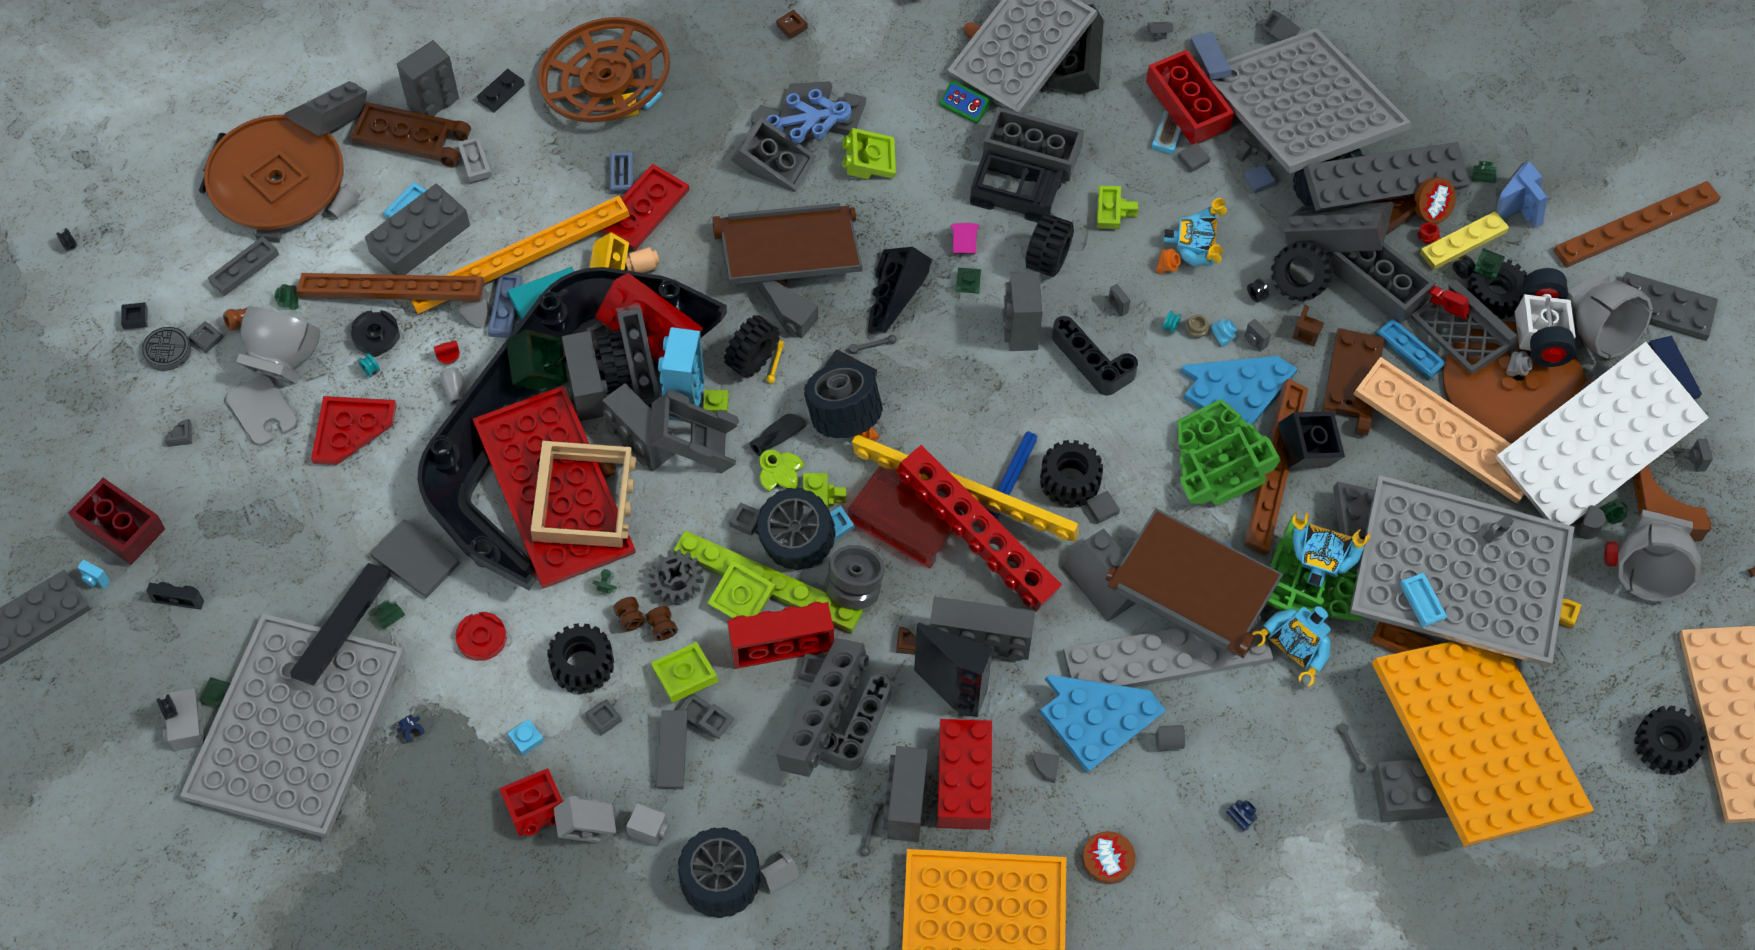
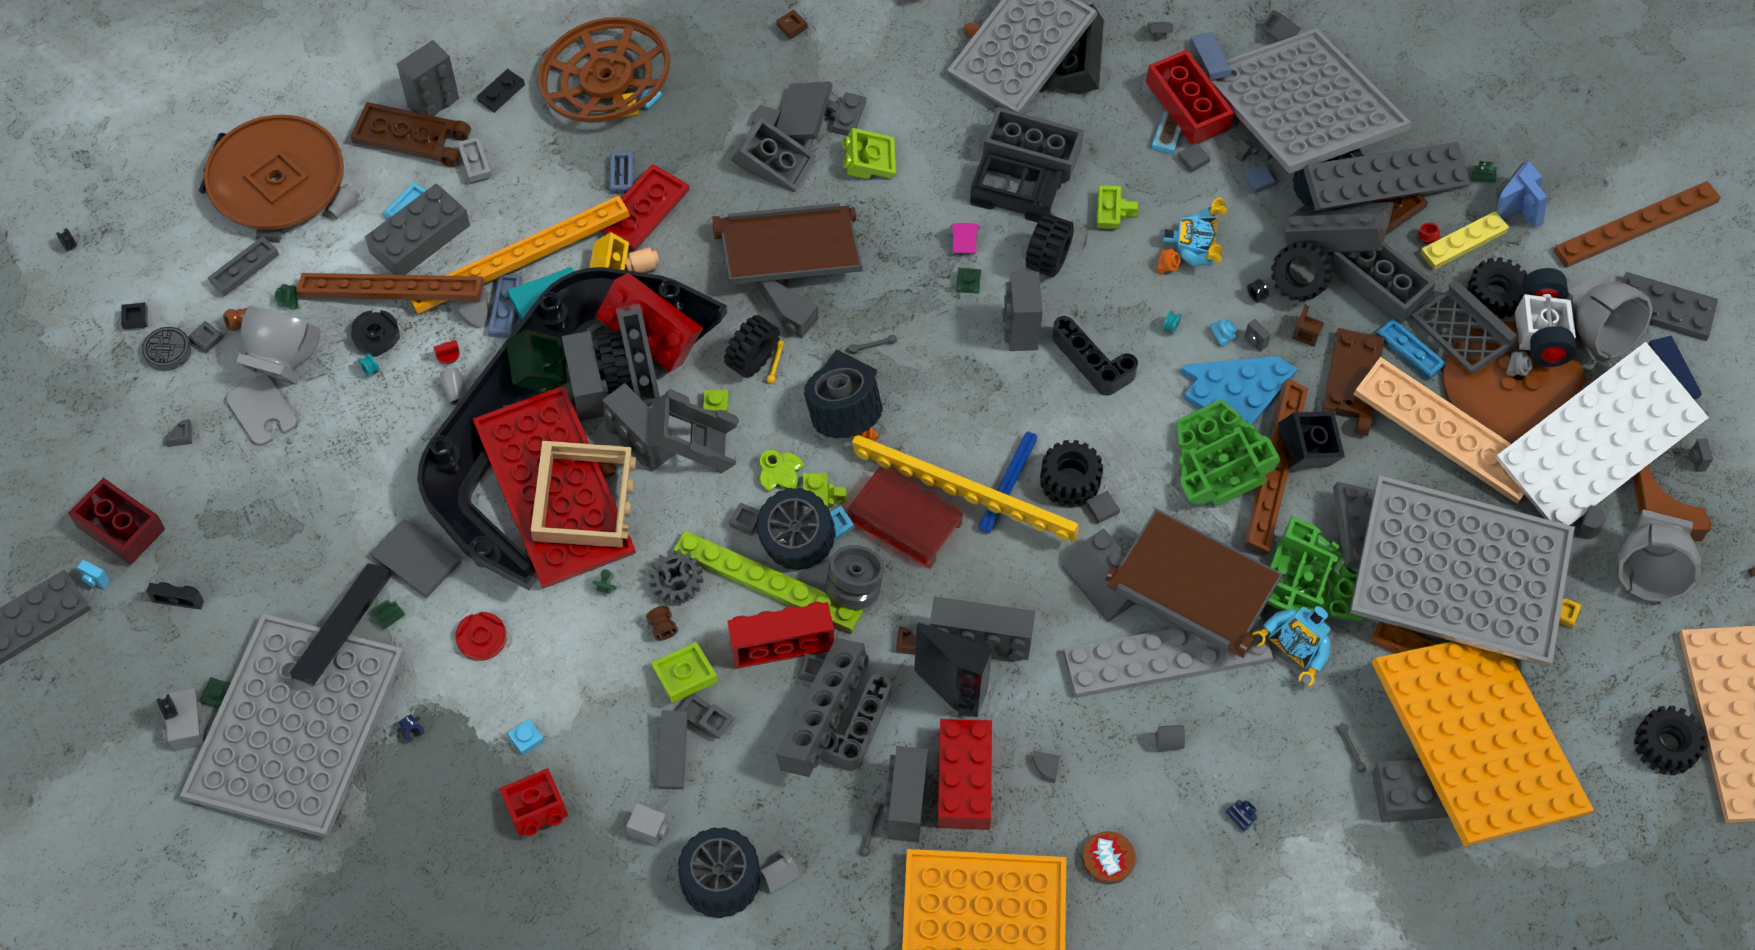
dark grey slope [284,81,367,137] -> none
red plate [311,396,397,465] -> none
black tyre [547,623,614,694] -> none
light grey brick [554,796,616,843] -> none
dark grey tile [586,699,622,736] -> none
reddish brown wheel [613,597,646,632] -> none
medium azure brick [658,327,705,421] -> none
lime plate [708,560,777,618] -> none
black piece [750,414,805,456] -> none
medium blue plant [766,89,852,143] -> none
black wedge [868,246,932,334] -> none
red brick [896,445,1062,612] -> none
slope [939,81,989,124] -> none
dark azure wing [1039,675,1166,773] -> none
dark grey tile [1108,284,1131,317] -> none
dark tan plate [1185,314,1209,337] -> none
torso [1292,511,1371,587] -> none
medium azure tile [1399,572,1448,628] -> none
tile [1414,177,1456,223] -> none
red plate [1429,286,1470,319] -> none
black bush [1453,255,1476,279] -> none
clear green plate [1473,248,1505,279] -> none
dark grey tile [1482,514,1514,543] -> none
clear green plate [1599,498,1627,525] -> none
red tile [1604,541,1618,566] -> none

